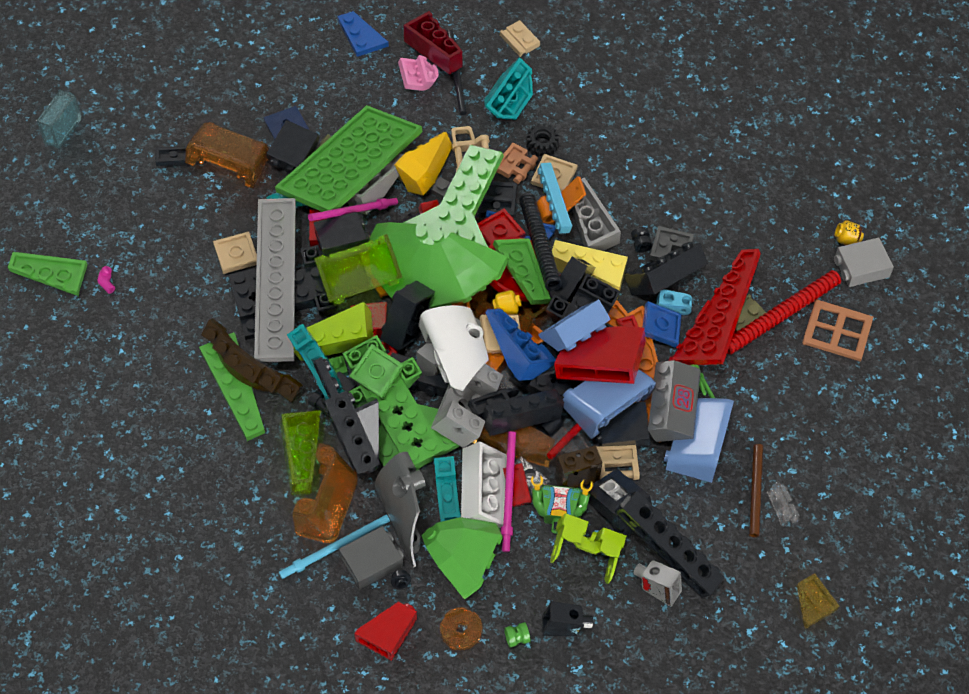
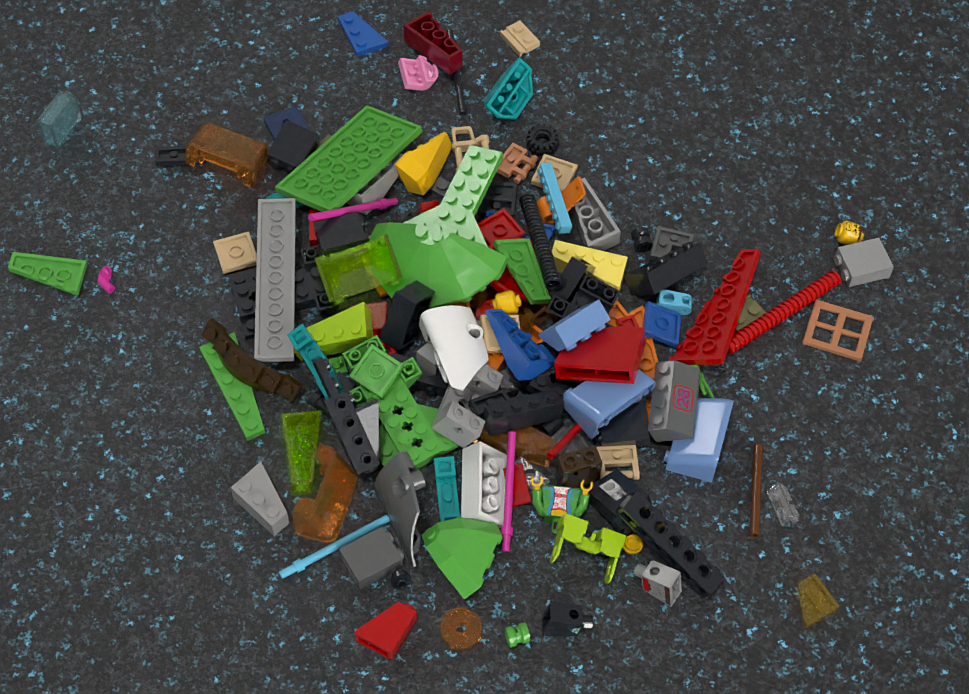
none -> light grey wedge [231,462,289,536]
none -> red tile [476,299,494,321]
none -> yellow plate [623,535,643,555]

